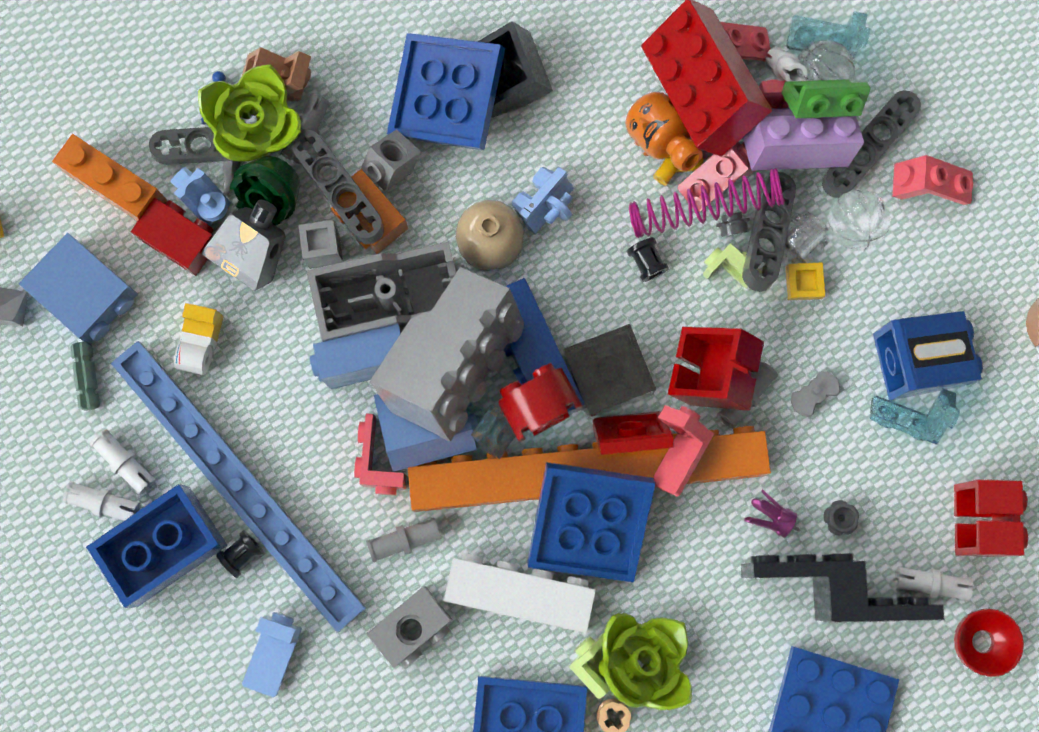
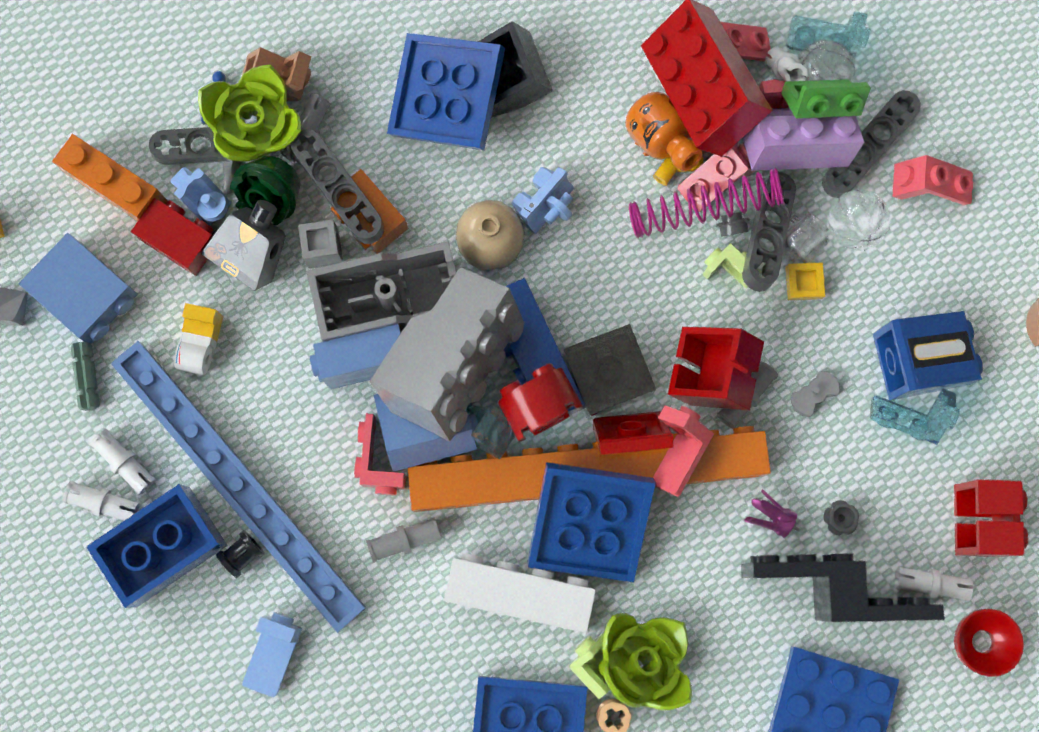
light grey brick [361,129,421,192] -> none
light grey brick [366,586,453,668] -> none
black bush [627,237,669,282] -> none

